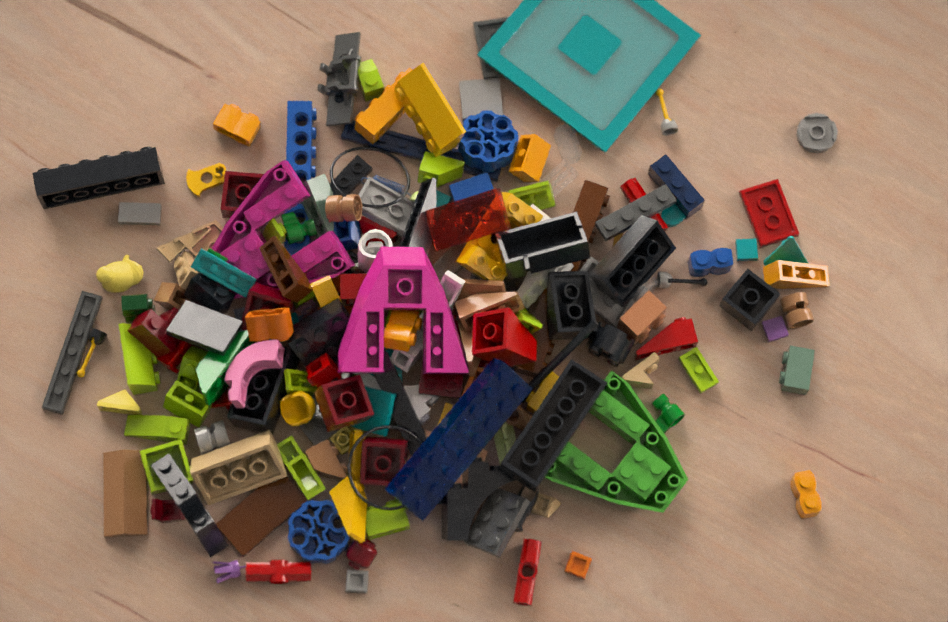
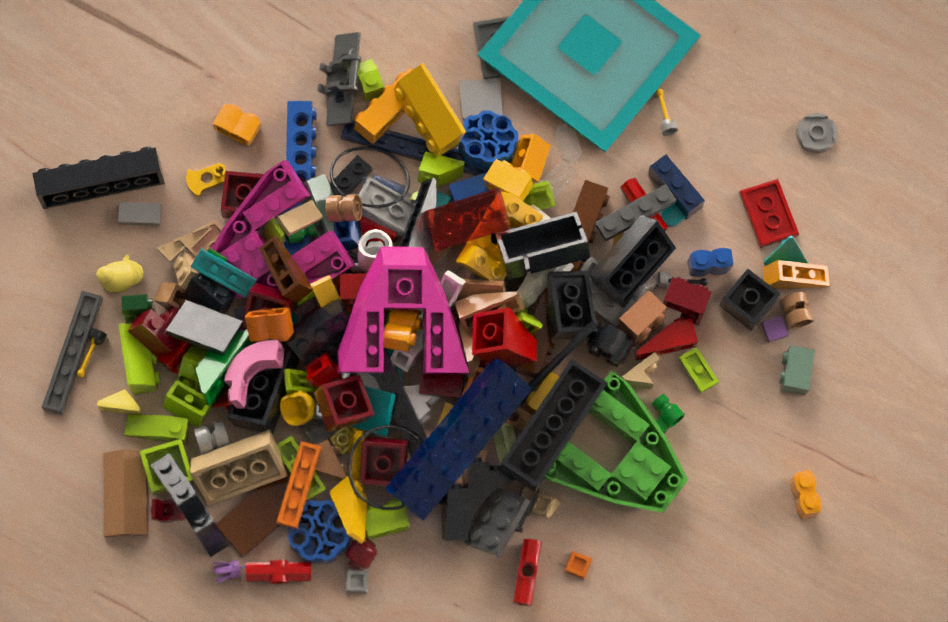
teal tile [735,238,758,261] -> none
none -> tan tile [276,200,323,236]
none -> orange tile [276,441,322,530]
none -> yellow brick [483,159,533,201]
none -> dark red brick [663,277,712,326]

